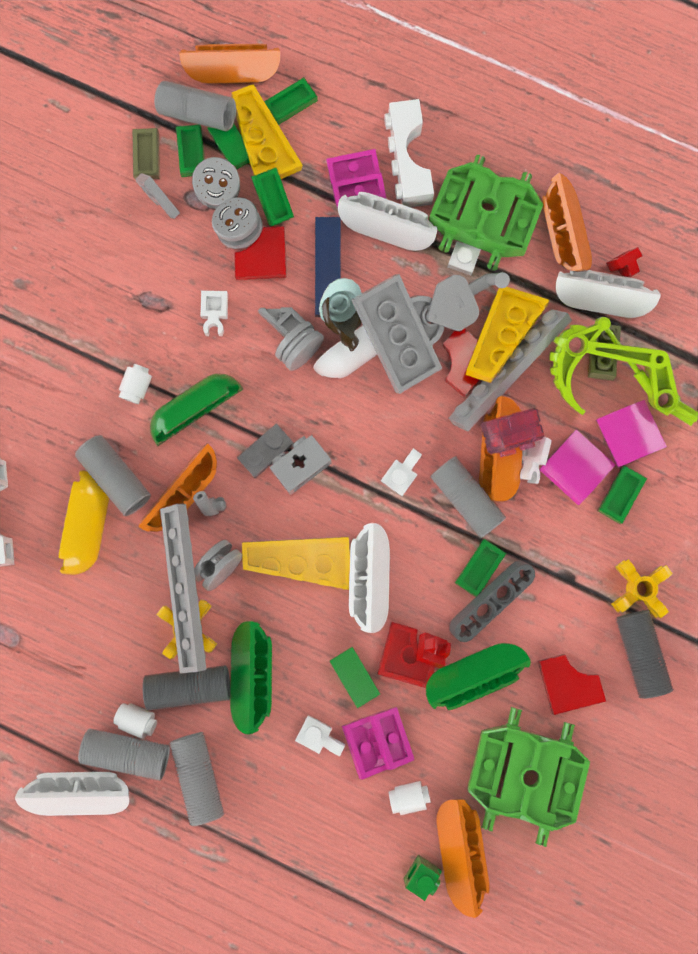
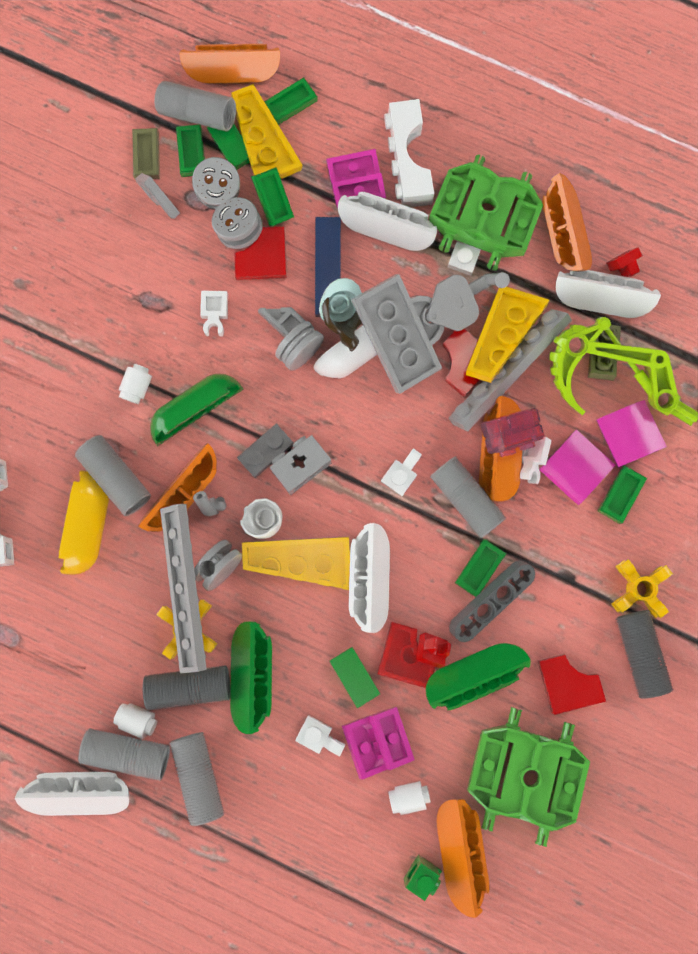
none -> white hair [240,498,283,539]

